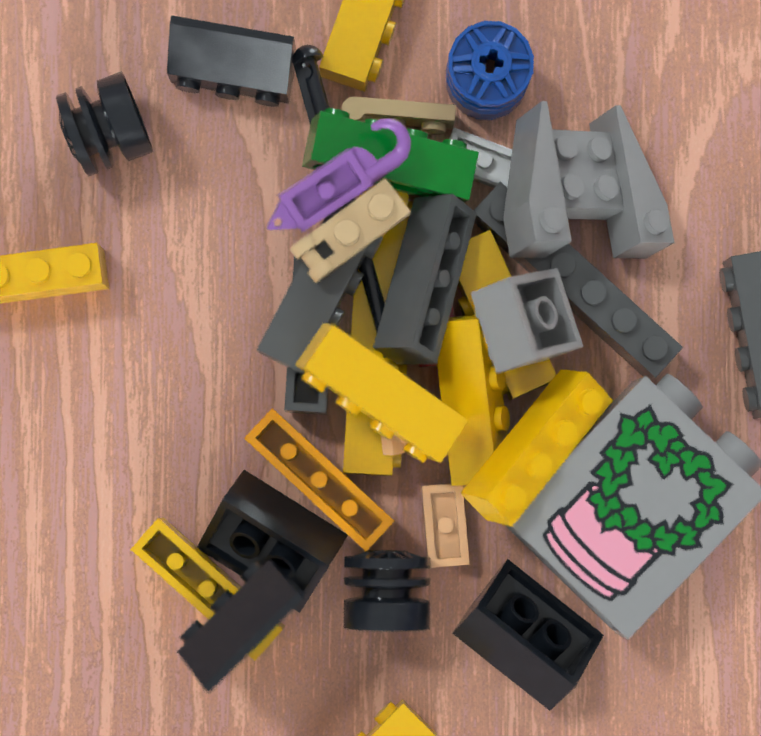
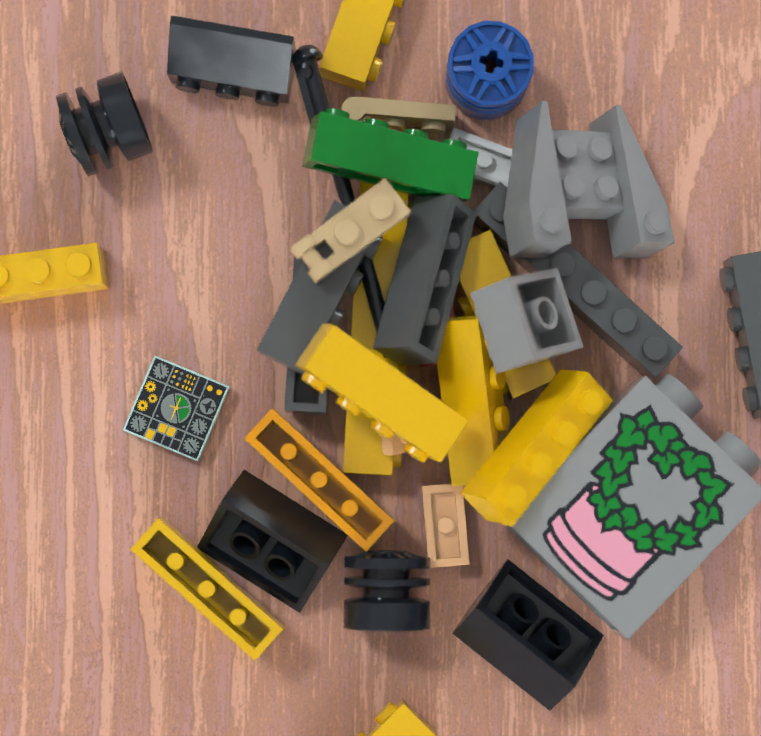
black slope [177,559,307,693] -> none
medium lavender plate [266,118,411,232] -> none
none -> tile [123,355,230,462]

